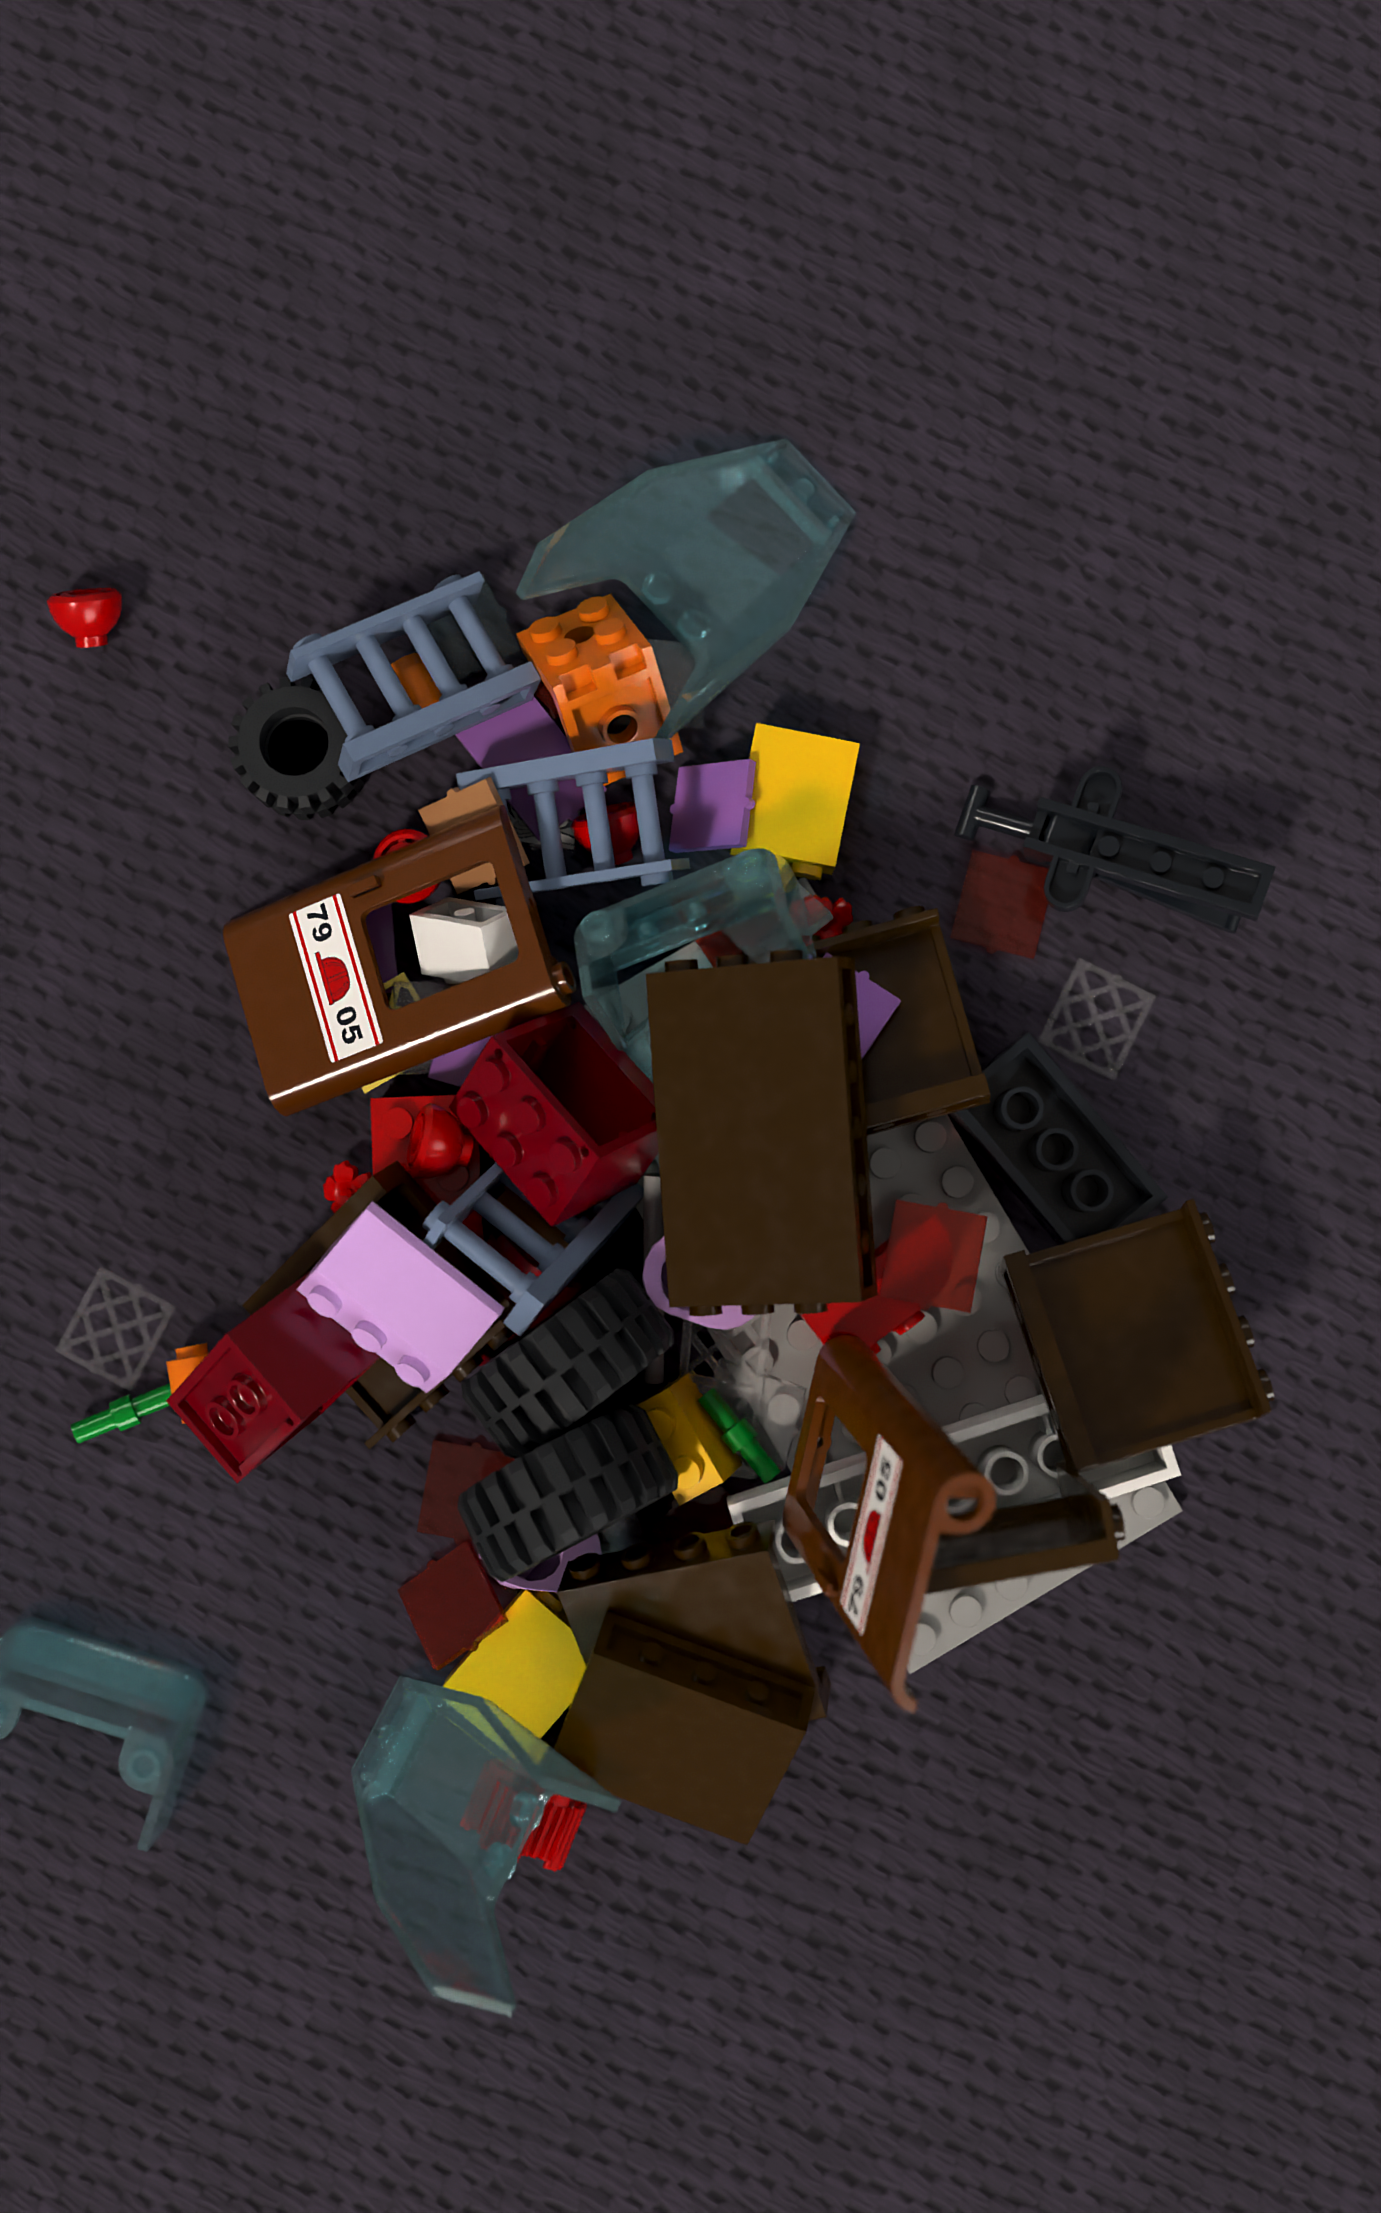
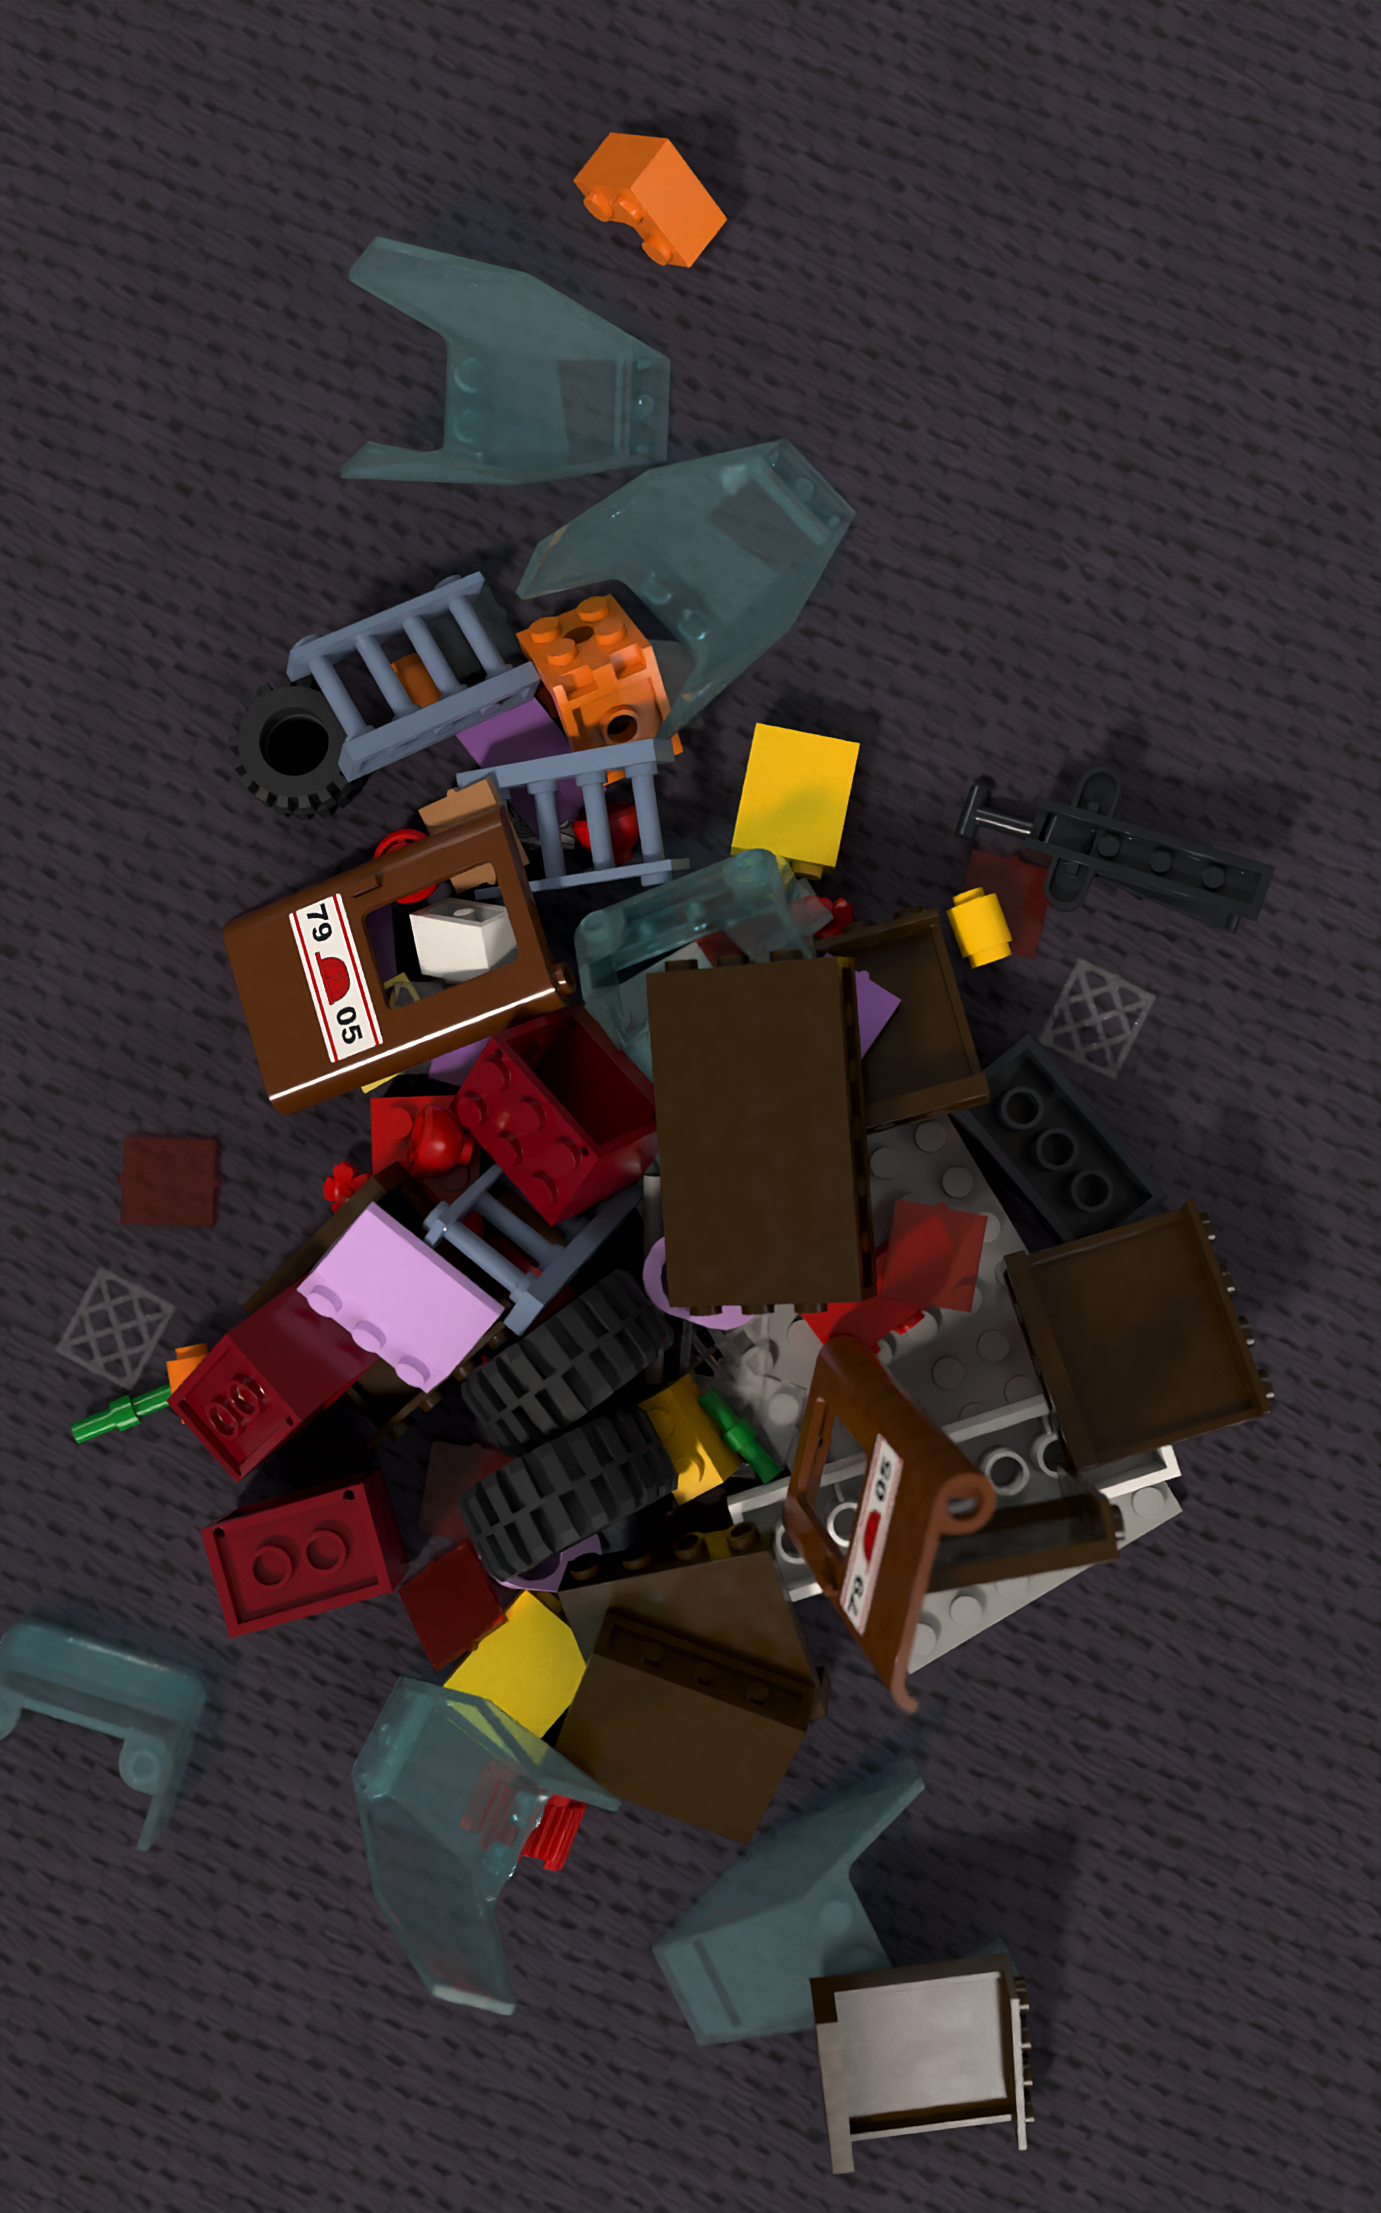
red brick [47,588,122,648] -> none
medium lavender piece [669,759,756,853] -> none
none -> clear red piece [117,1137,221,1227]
none -> dark red container [200,1466,410,1639]
none -> clear light blue windscreen [341,236,670,485]
none -> orange brick [573,132,727,268]
none -> clear light blue windscreen [651,1755,1020,2046]
none -> panel [809,1953,1035,2174]
none -> yellow brick [946,887,1012,969]

